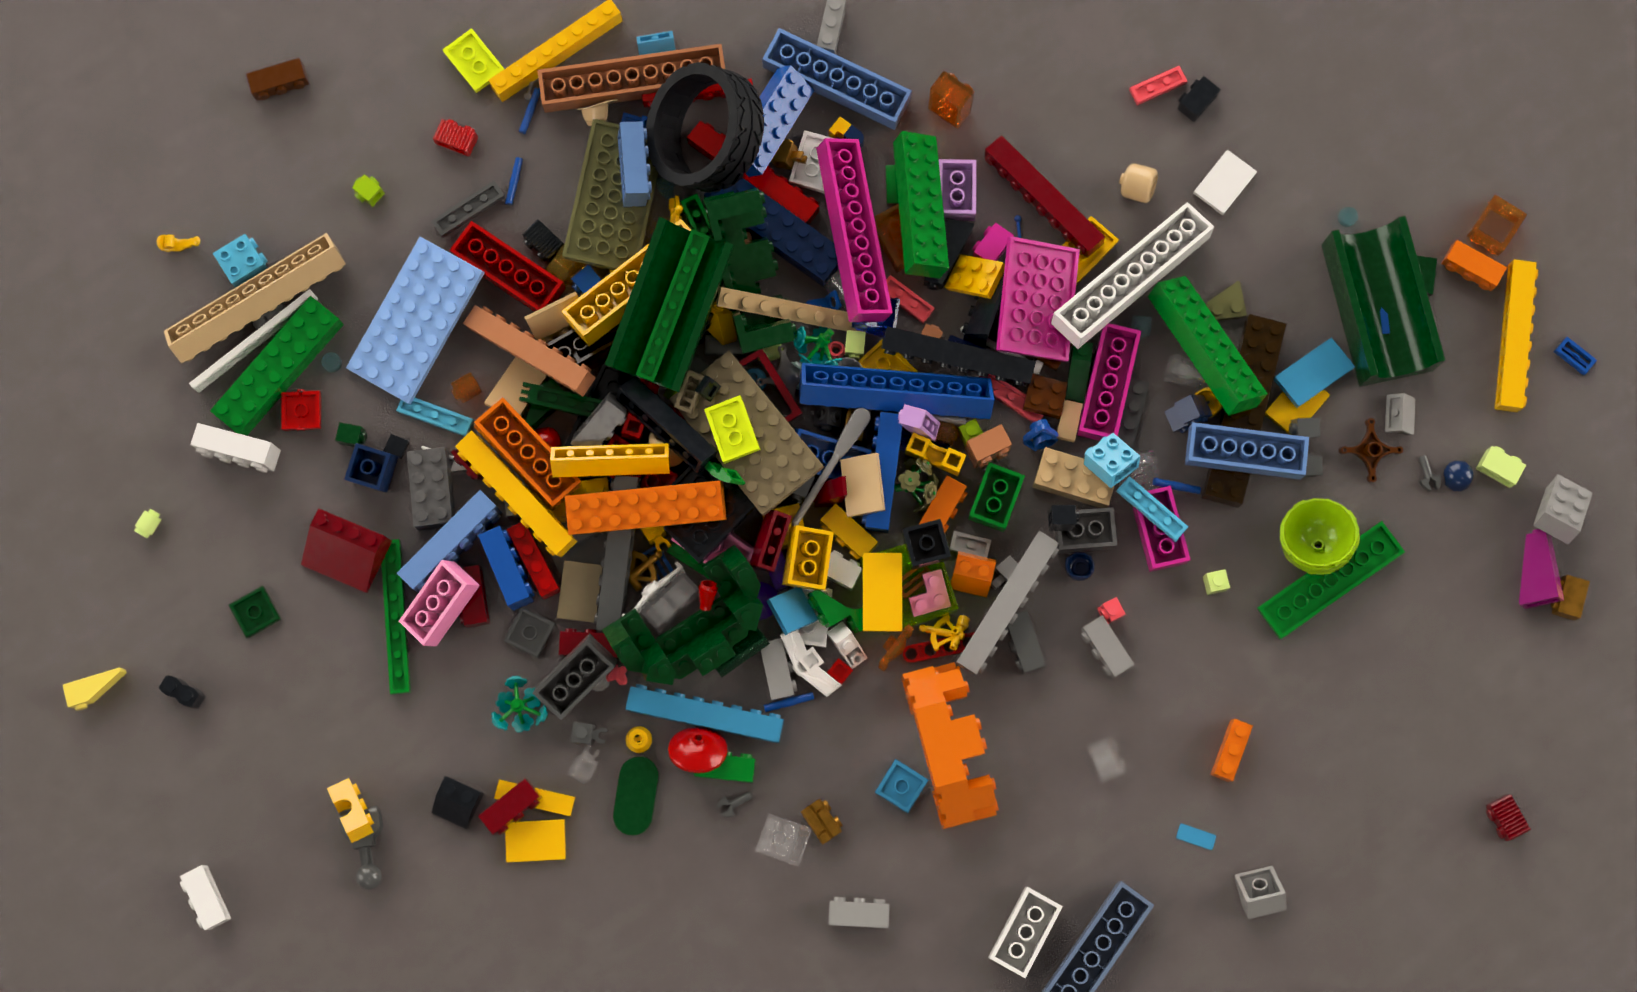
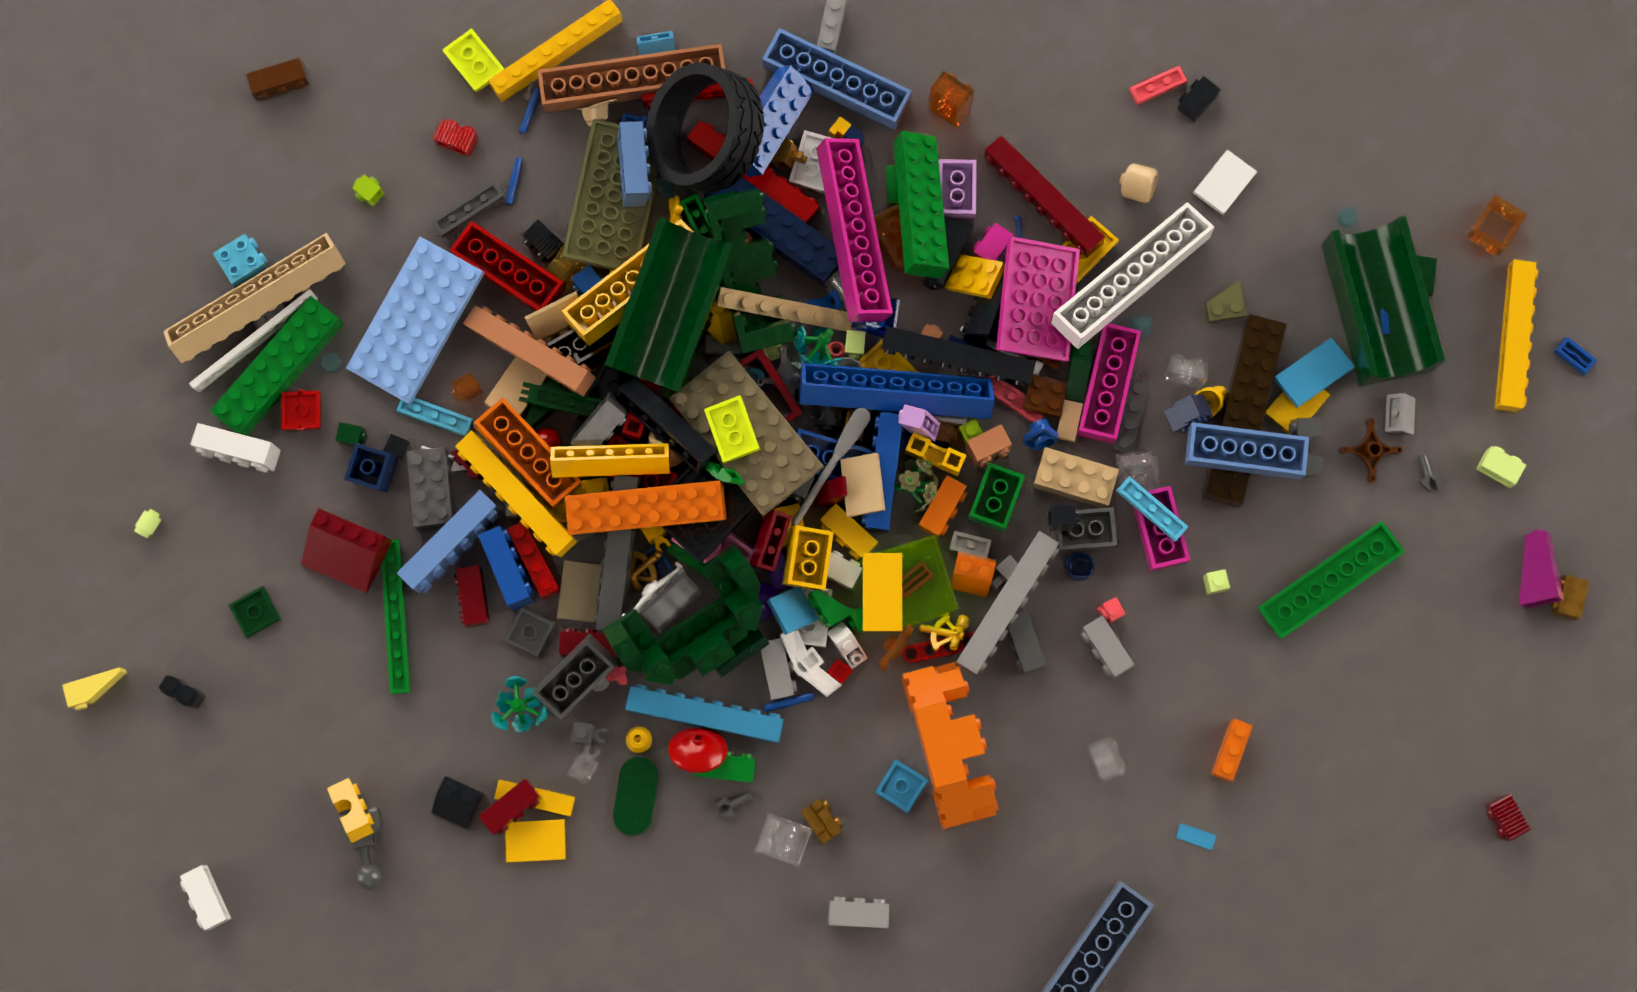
yellow piece [156,234,200,252] -> none
bright pink brick [399,560,480,647] -> none
green plate [635,229,710,382] -> none
dark tan slope [674,371,704,414] -> none
black tile [695,375,721,402] -> none
red cone [699,580,718,611] -> none
coral tile [886,275,935,324] -> none
black brick [902,519,951,570] -> none
bright pink plate [908,569,951,617] -> none
white brick [988,887,1063,978] -> none
medium azure brick [1084,433,1140,488] -> none
green brick [1147,276,1268,415] -> none
blue piece [1152,478,1201,494] -> none
light grey slope [1234,866,1287,919] -> none
lime rock [1280,498,1360,574] -> none
orange brick [1441,240,1507,291] -> none
dark blue hair [1443,460,1474,492] -> none
light grey brick [1533,474,1592,544] -> none

